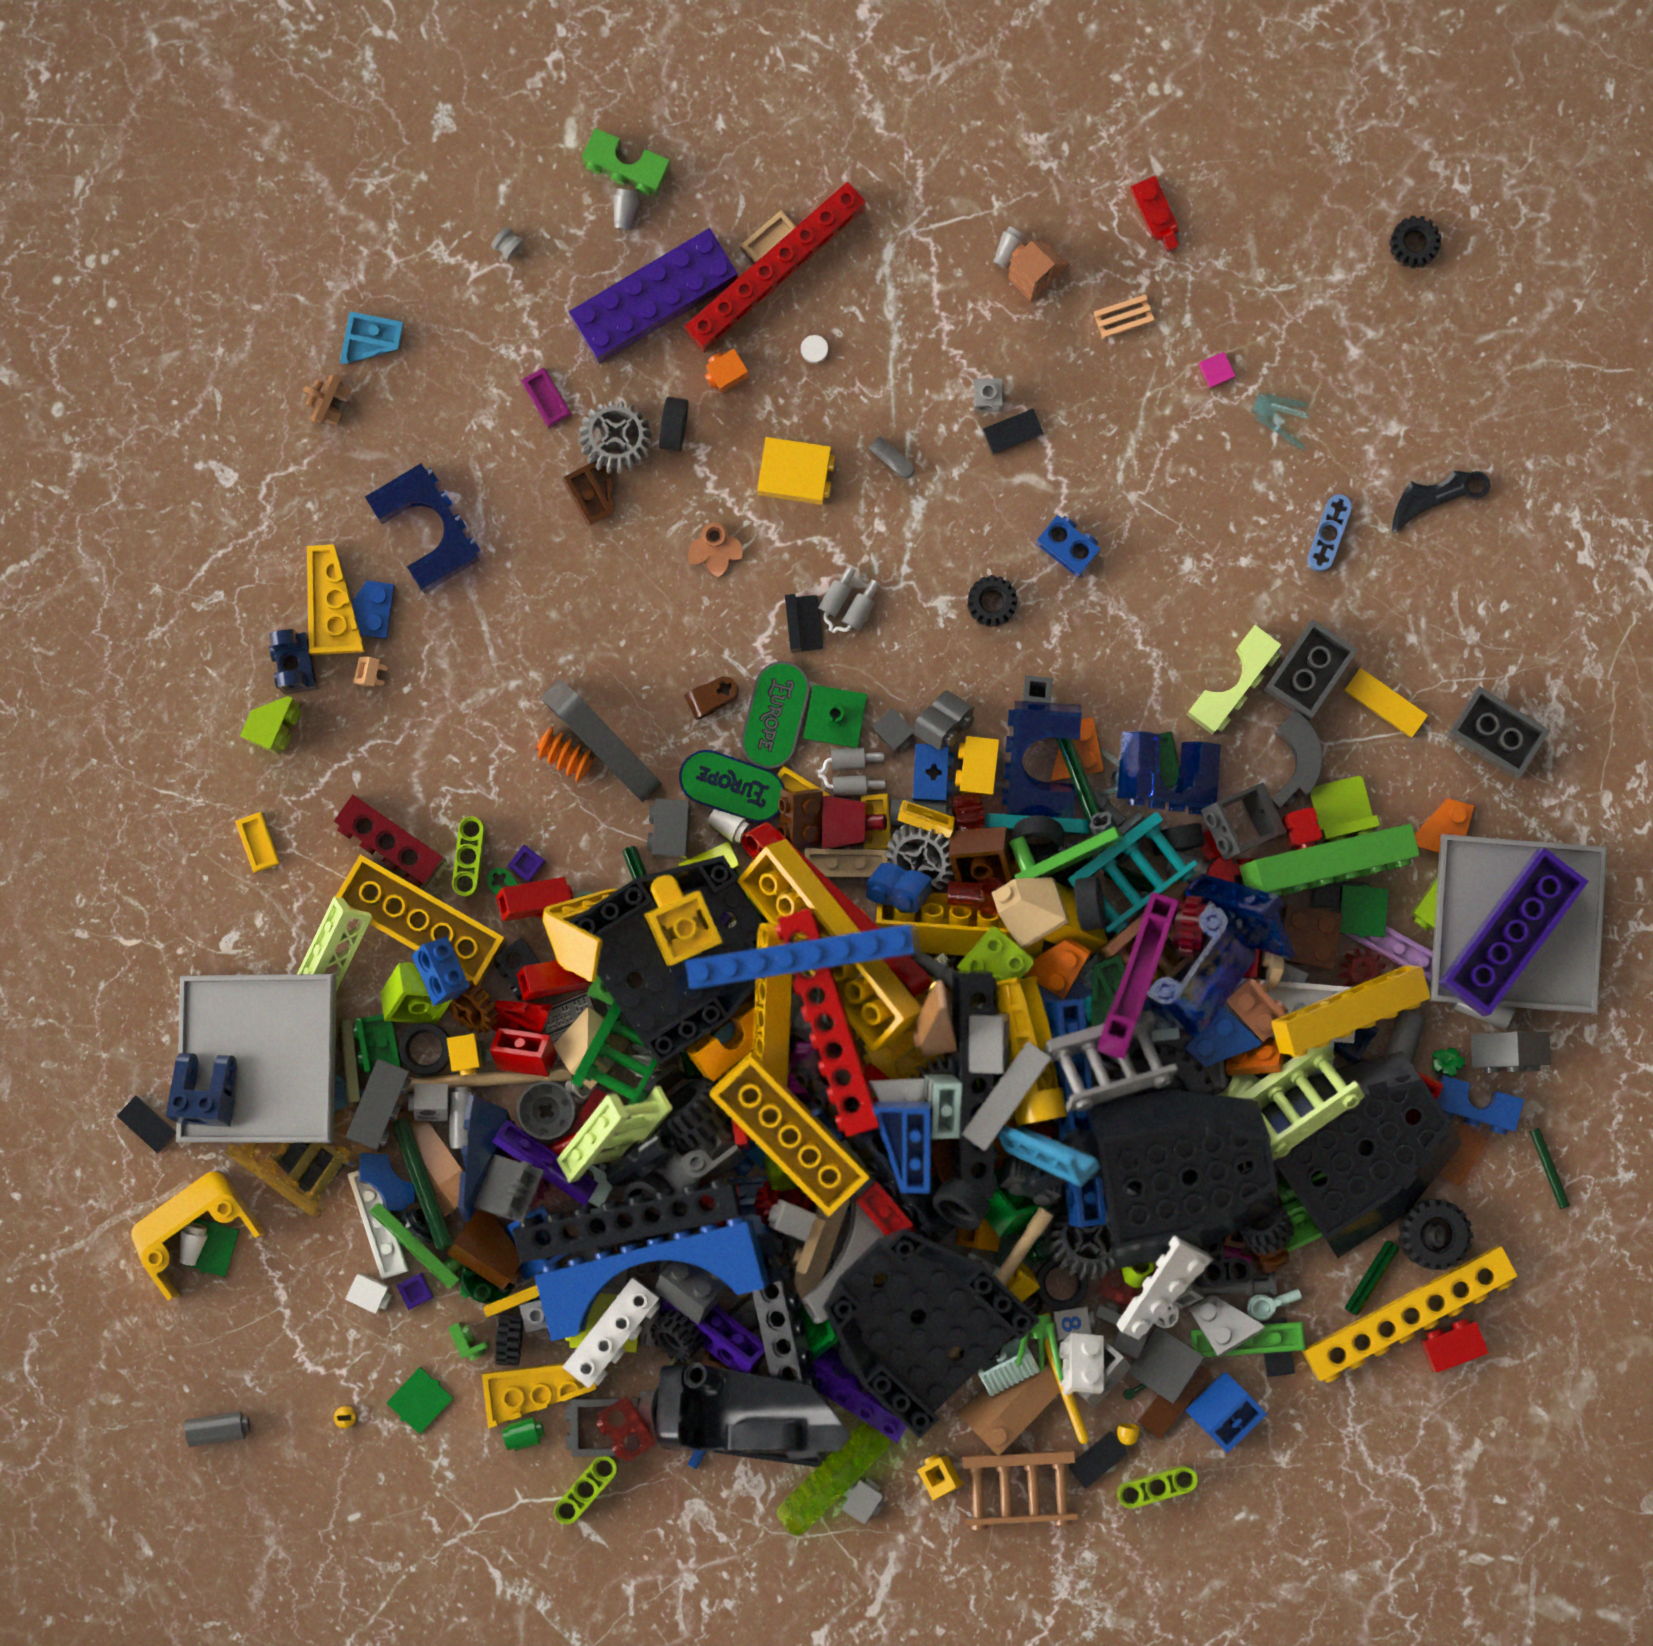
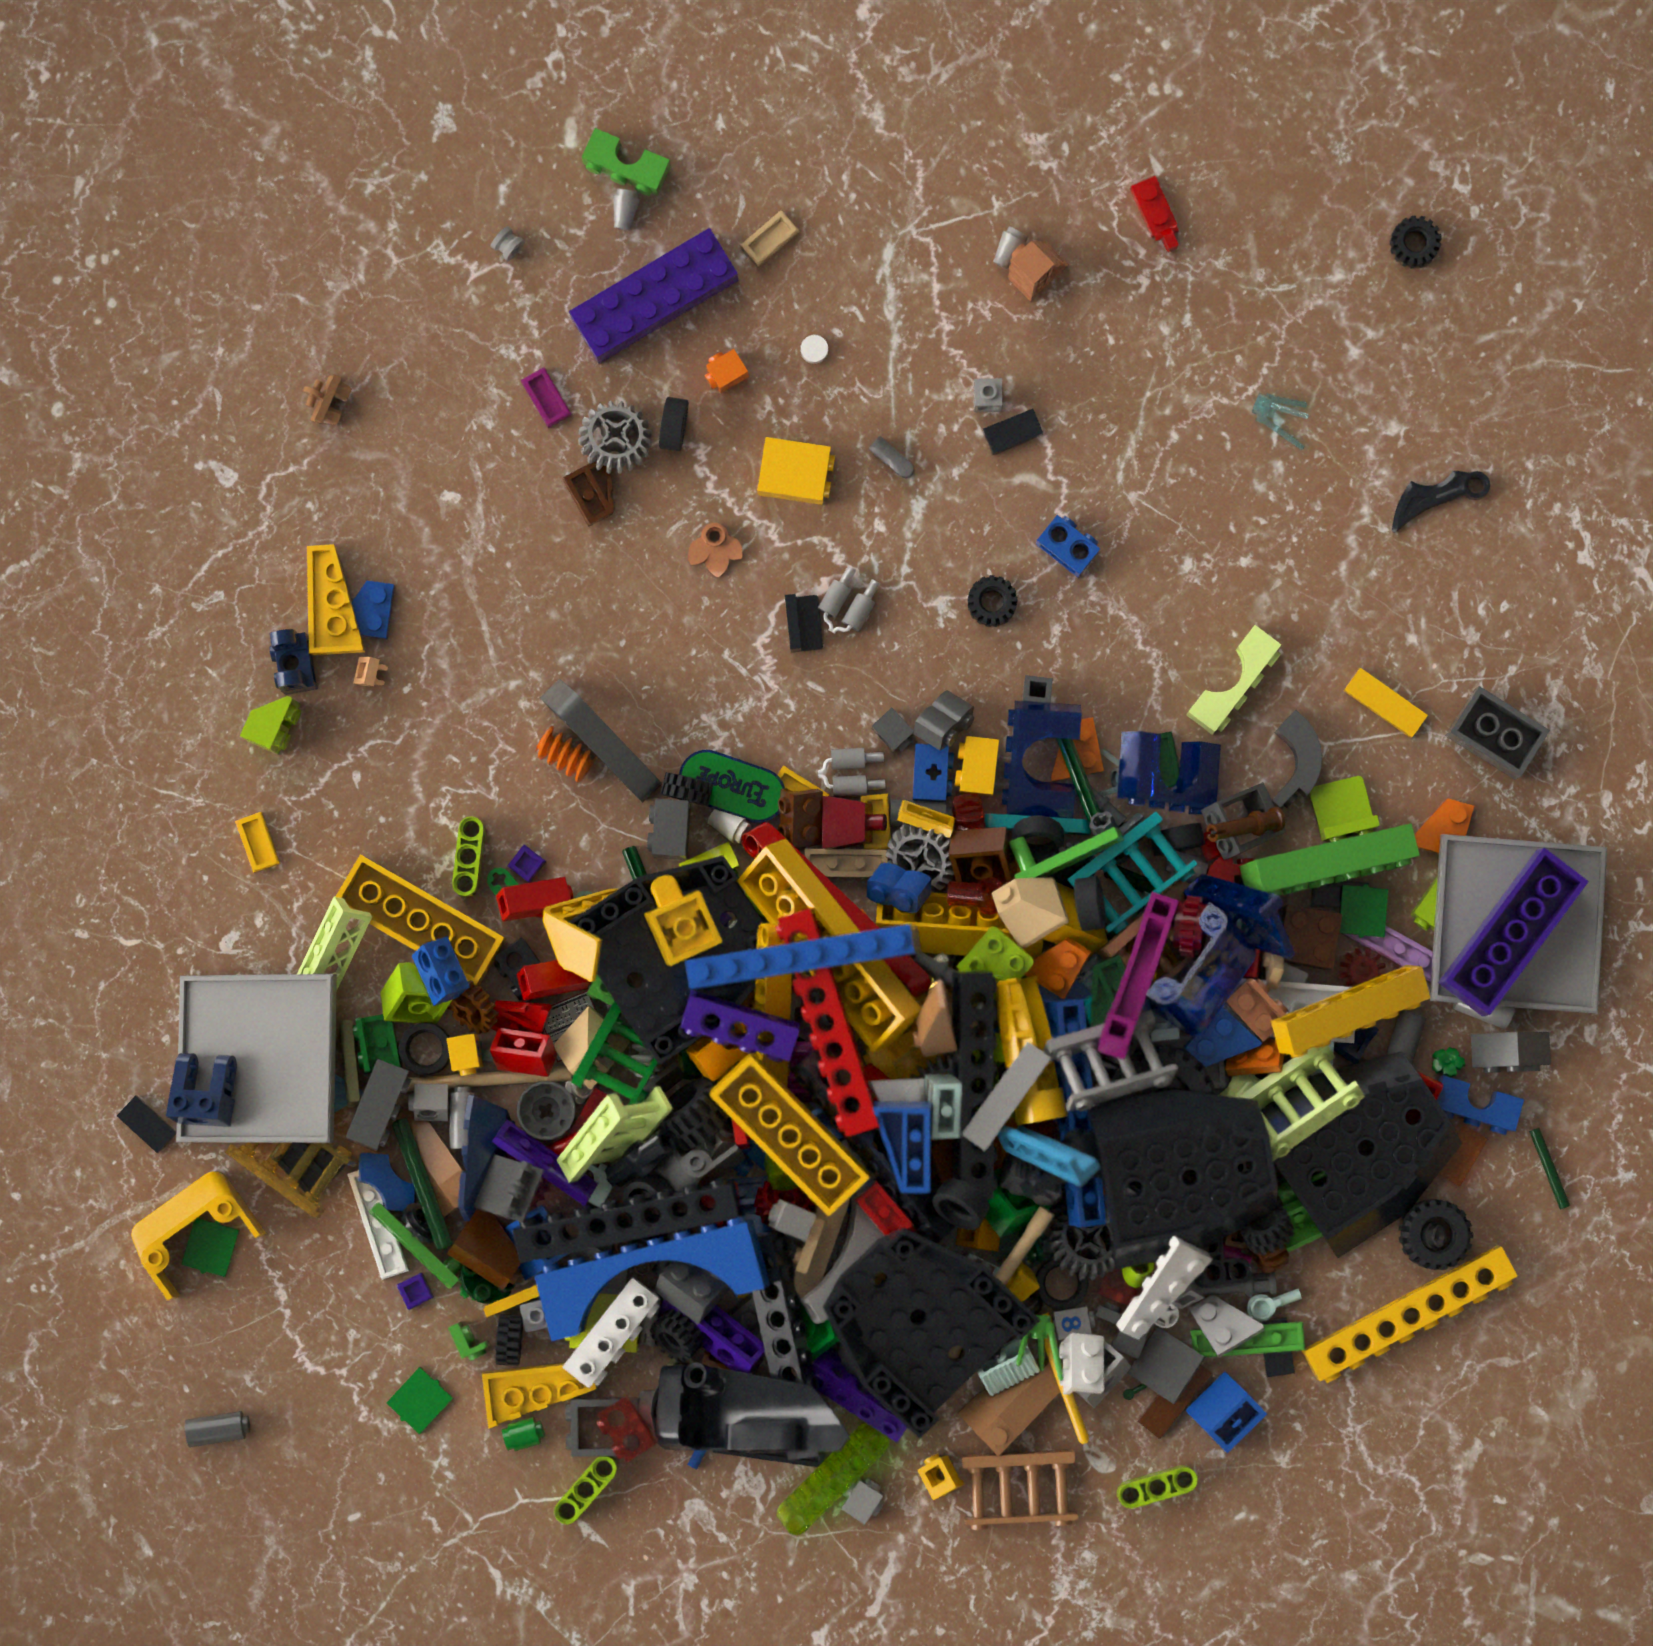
white cone [179,1222,208,1266] -> none
dark red brick [334,794,446,886] -> none
yellow hinge [334,1405,357,1429] -> none
dark azure wing [340,311,405,364] -> none
white brick [345,1273,392,1314] -> none
clear blue arch [365,463,481,593] -> none
reddish brown piece [684,676,739,720] -> none
red brick [685,181,866,352] -> none
green tile [741,661,810,770] -> none
green tile [803,685,867,748] -> none
light grey panel [969,1014,1009,1074] -> none
black tile [1069,1431,1128,1489] -> none
light nougat tile [1094,294,1155,339] -> none
yellow hinge [1117,1423,1140,1445] -> none
dark pink tile [1198,352,1235,389] -> none
dark grey brick [1263,619,1358,721] -> none
red brick [1281,807,1322,850] -> none
medium blue beam [1307,495,1352,572] -> none
dark green axle [1345,1240,1399,1316] -> none
red brick [1420,1318,1489,1373] -> none
none -> black tyre [660,772,714,806]
none -> dark purple brick [681,990,800,1062]
none -> reddish brown pin [1206,807,1285,842]

